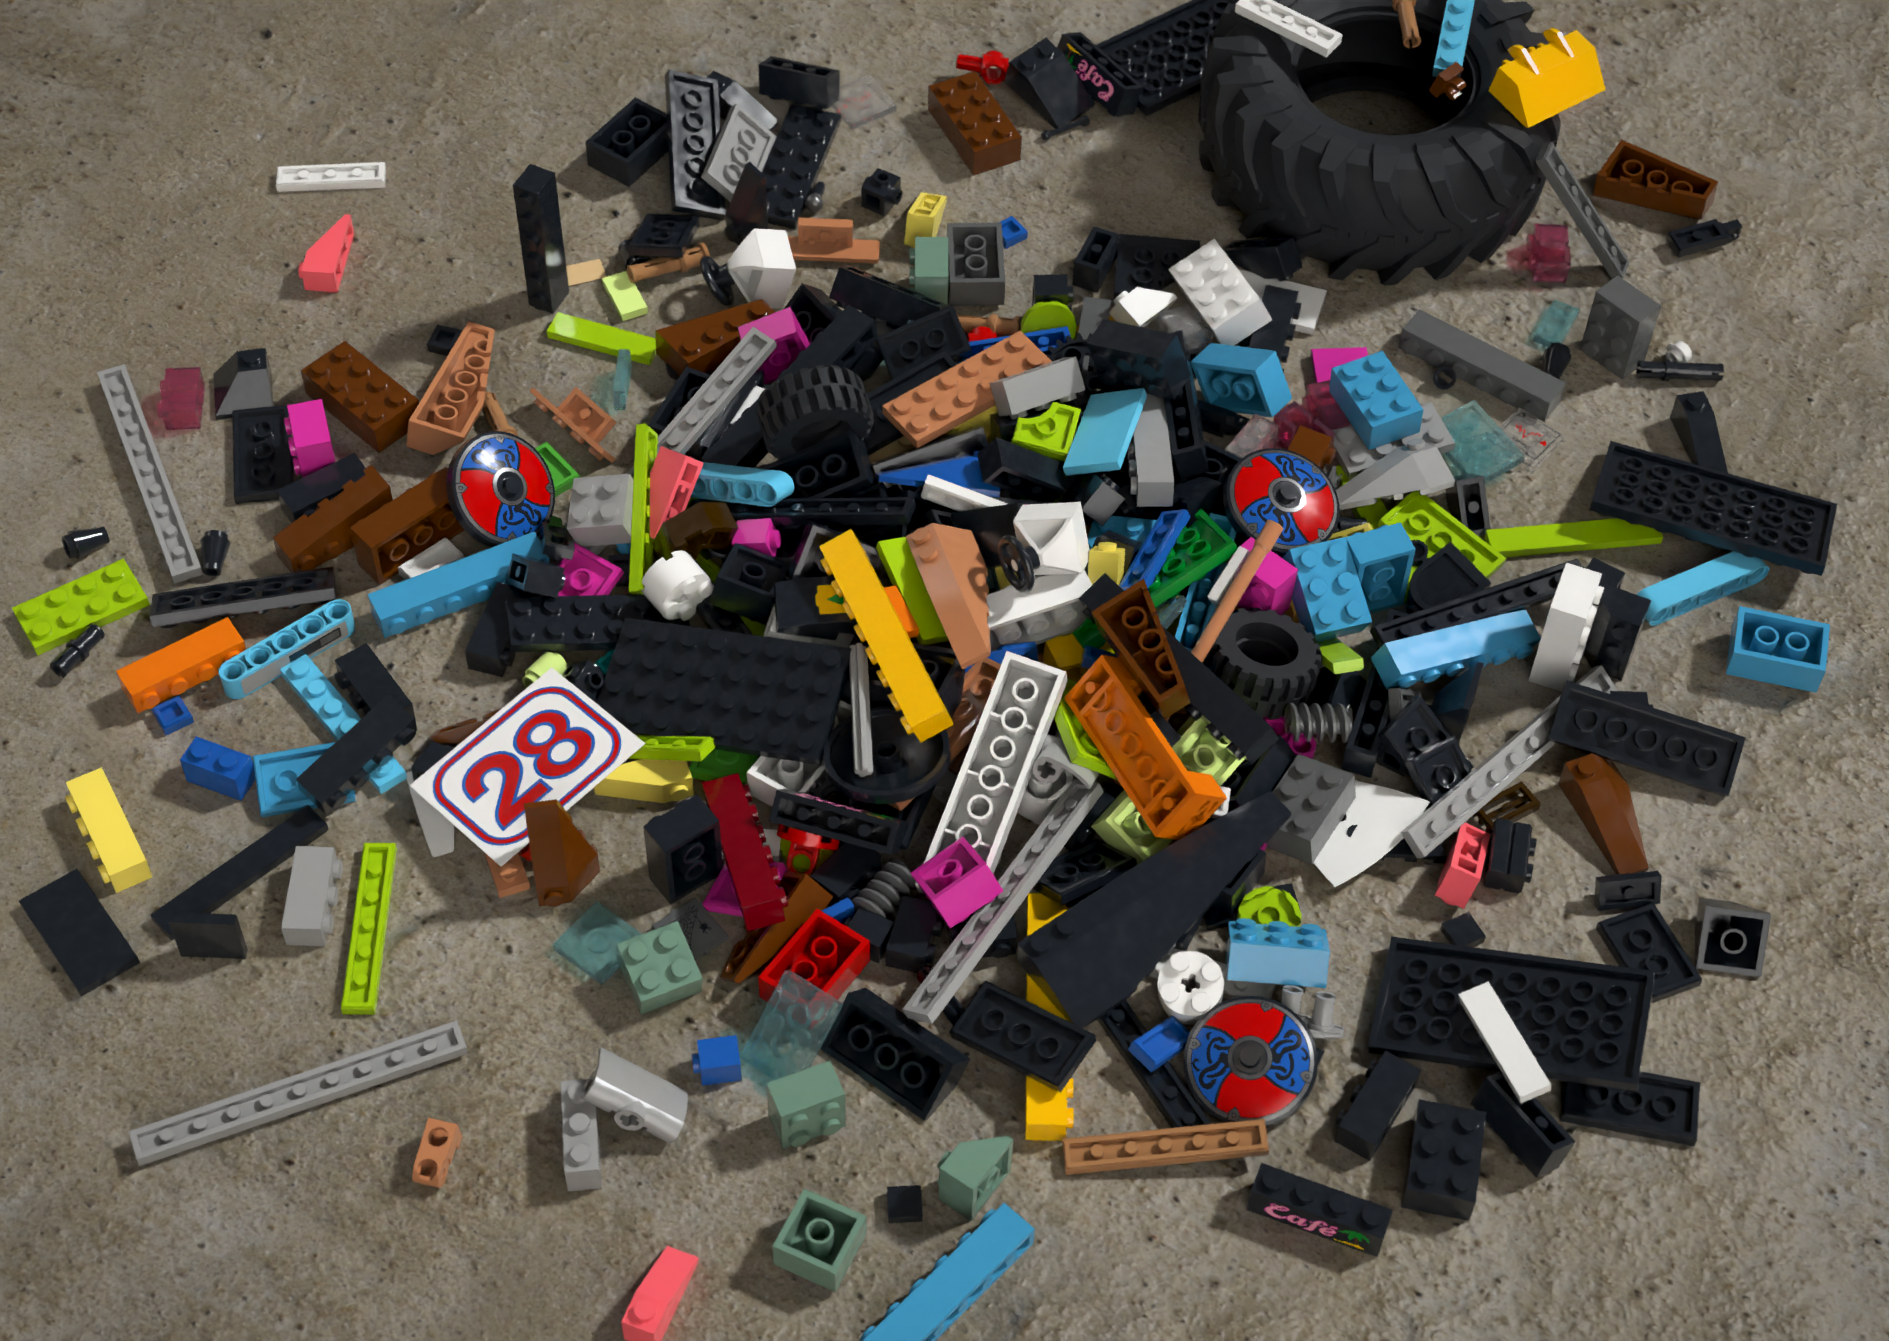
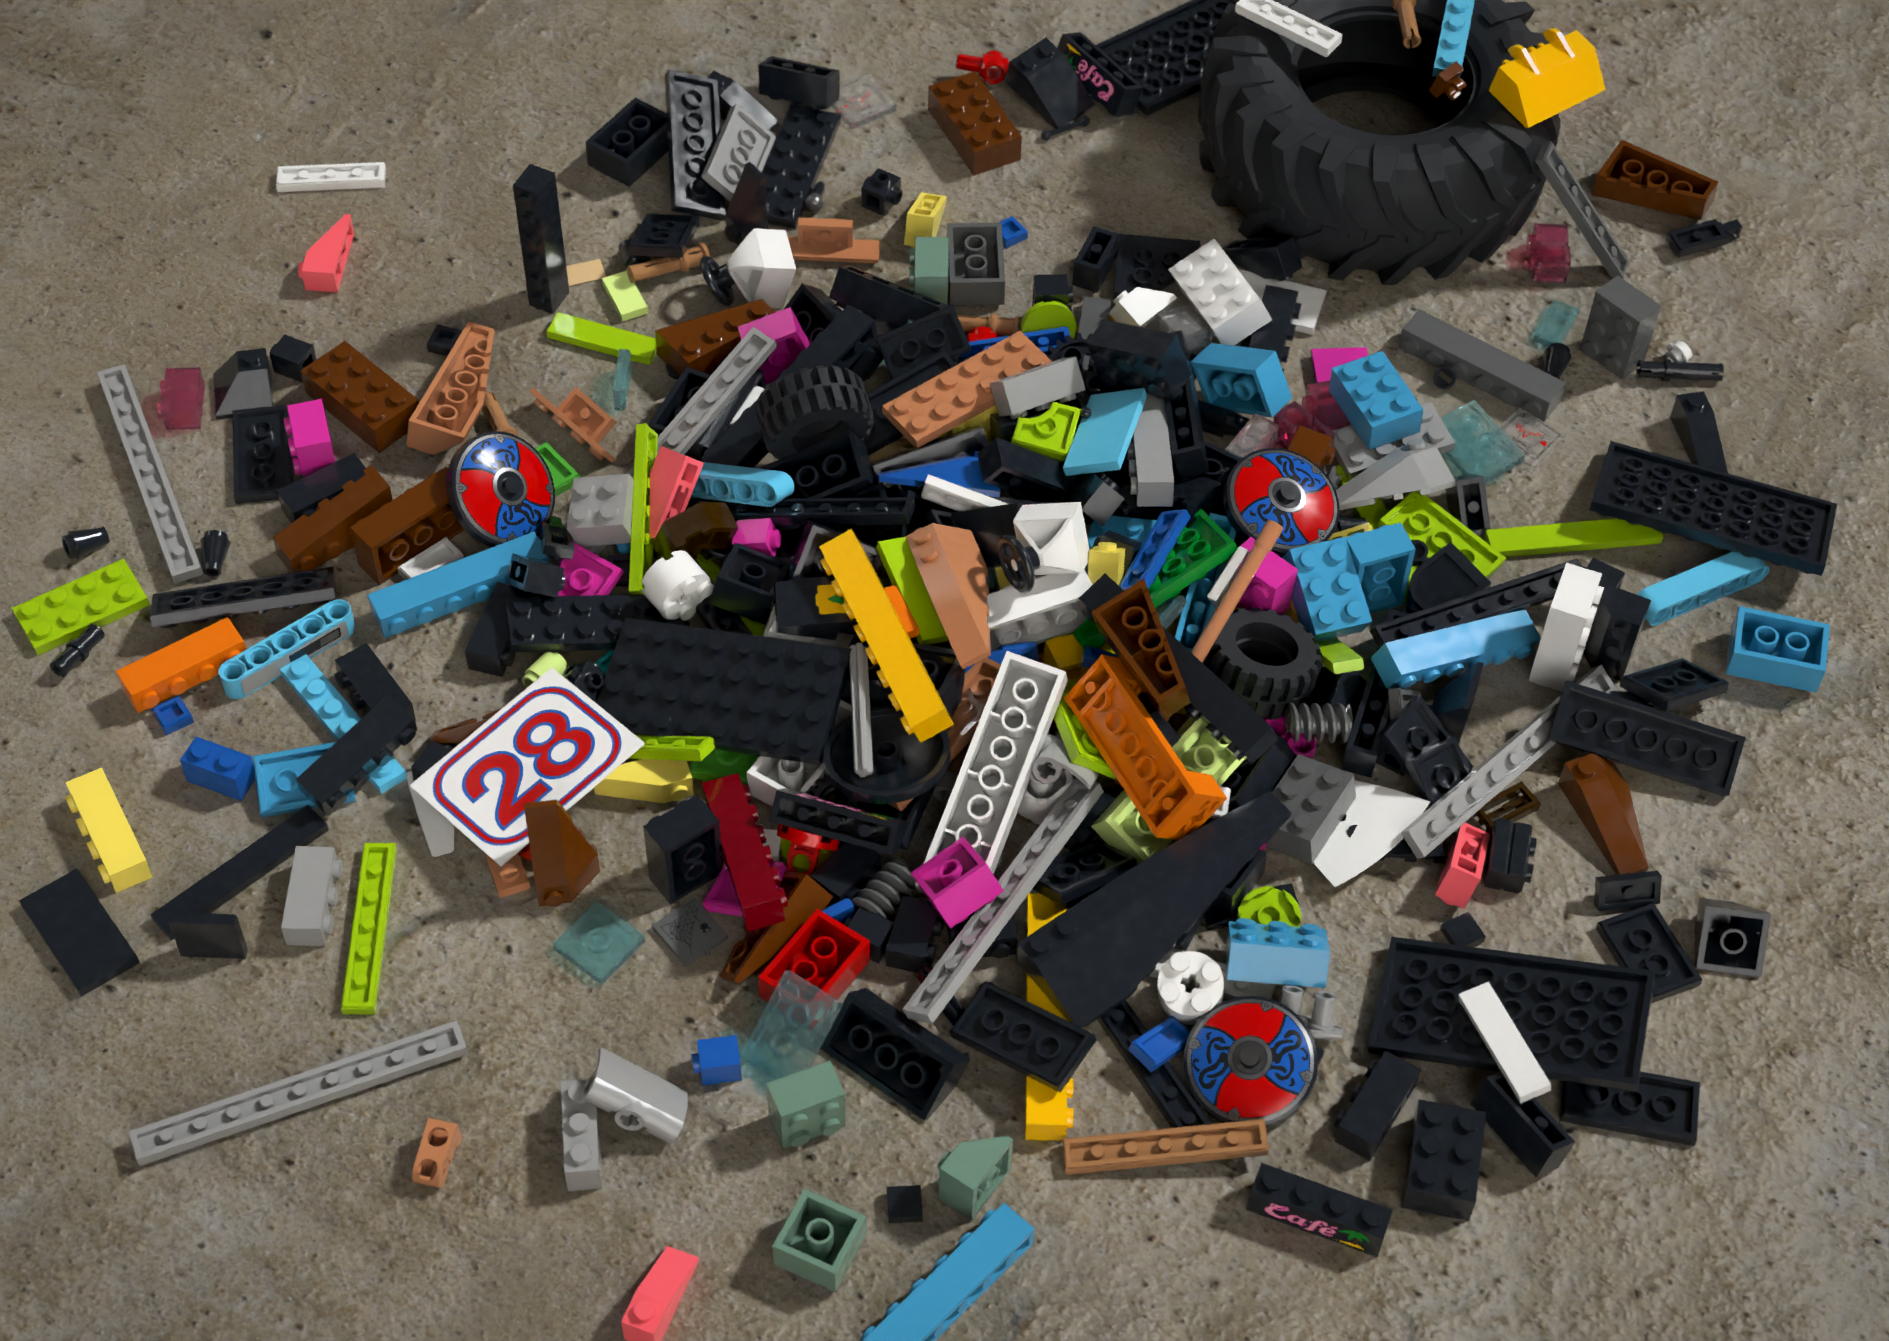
sand green brick [616,921,703,1015] -> none
none -> black brick [269,334,317,383]
none -> black hinge [1074,391,1092,419]
none -> black tile [1620,658,1729,711]

